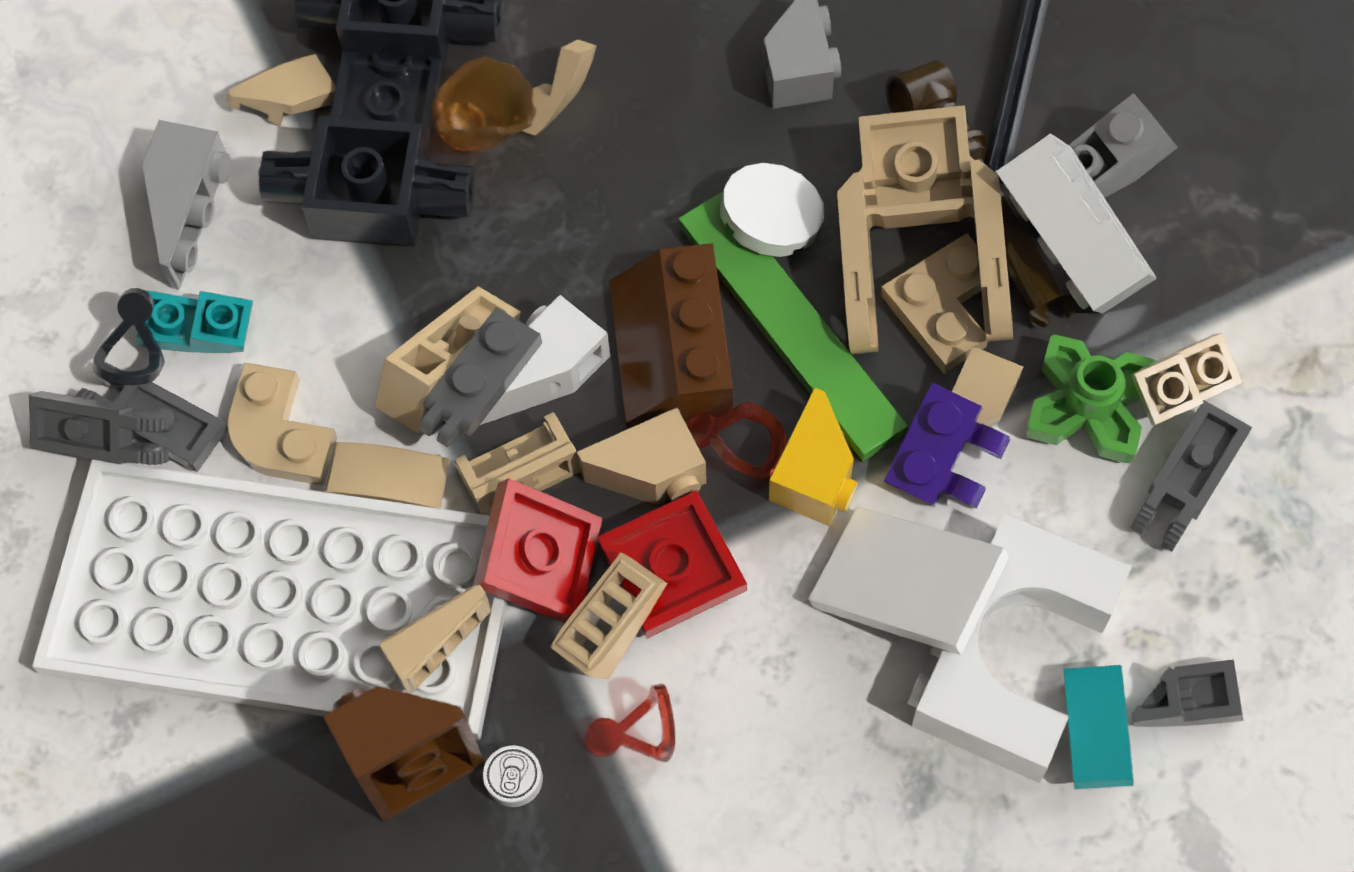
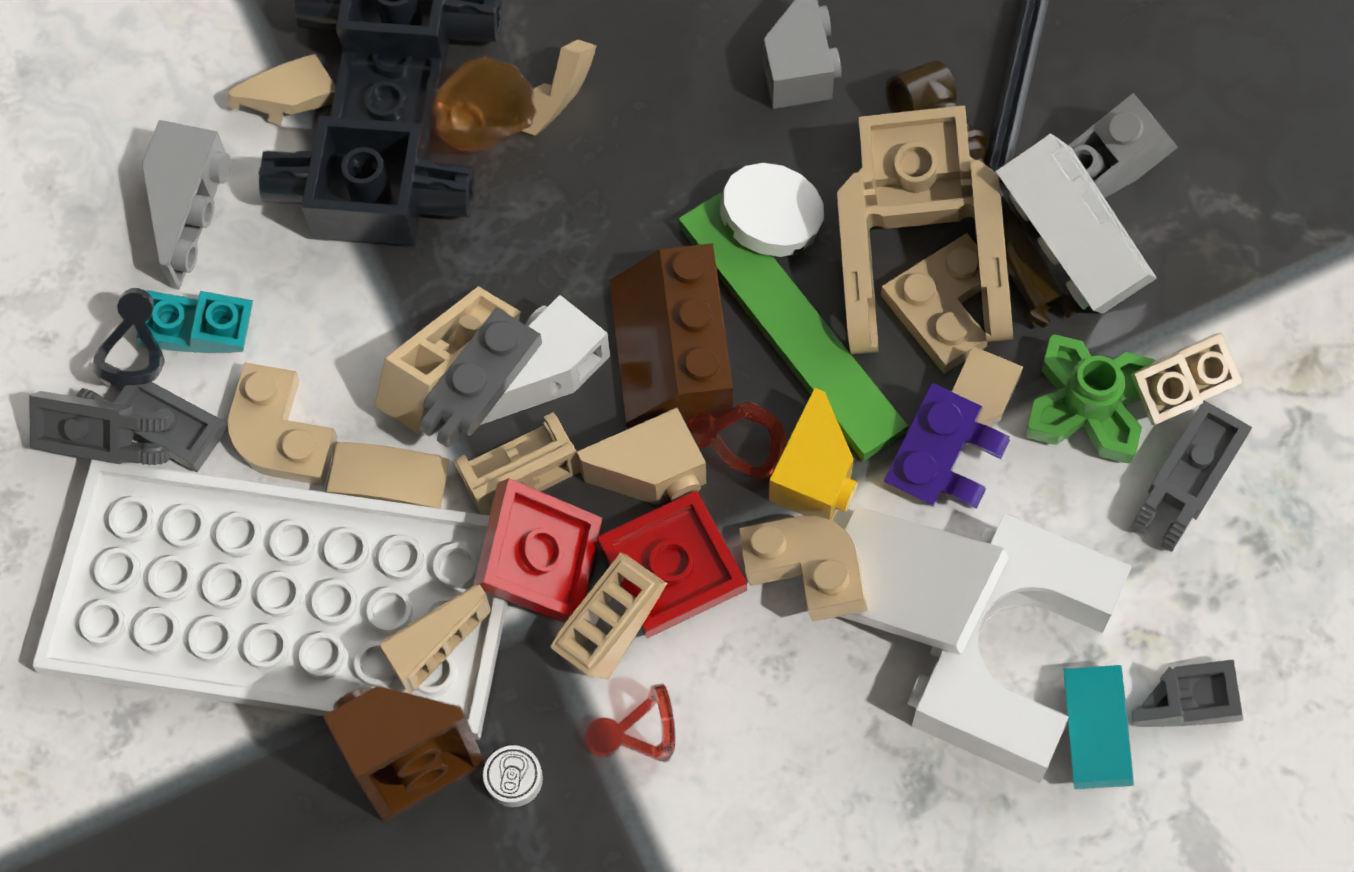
none -> tan plate [740,516,868,622]

